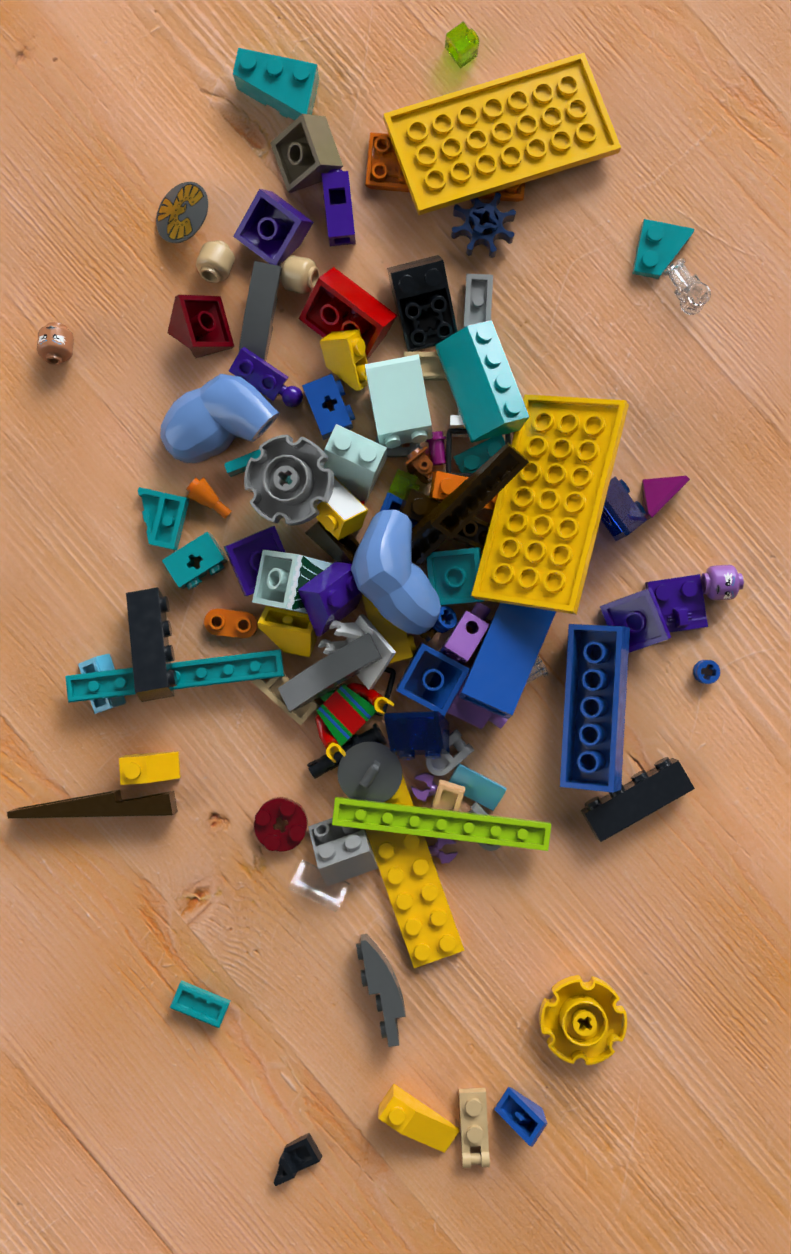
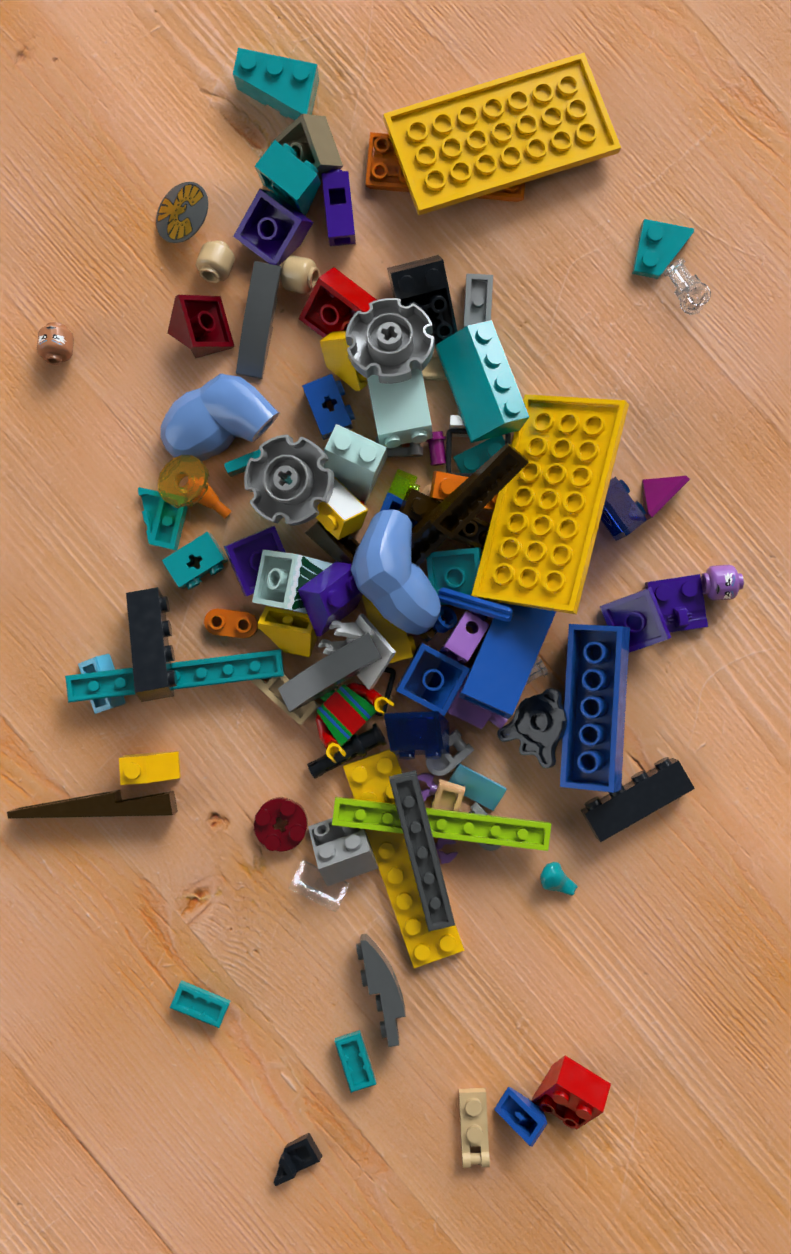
dark purple plate [229,347,303,407] -> none
dark grey shield [338,742,402,802] -> none
yellow slope [378,1083,460,1153] -> none
dark orange hinge [405,446,433,484] -> none
clear neon green plate [445,22,479,69] -> none
dark blue gear [451,192,516,258] -> none
yellow piece [539,975,627,1065] -> none
blue bush [693,660,720,684] -> none
none -> clear yellow tile [157,455,209,508]
none -> teal slope [255,140,321,216]
none -> teal plate [334,1030,377,1093]
none -> light grey piece [345,298,435,384]
none -> dark grey tile [389,770,455,931]
none -> blue axle [438,588,514,622]
none -> black tile [497,688,567,768]
none -> red slope [531,1055,611,1130]
none -> teal animal [540,862,578,895]

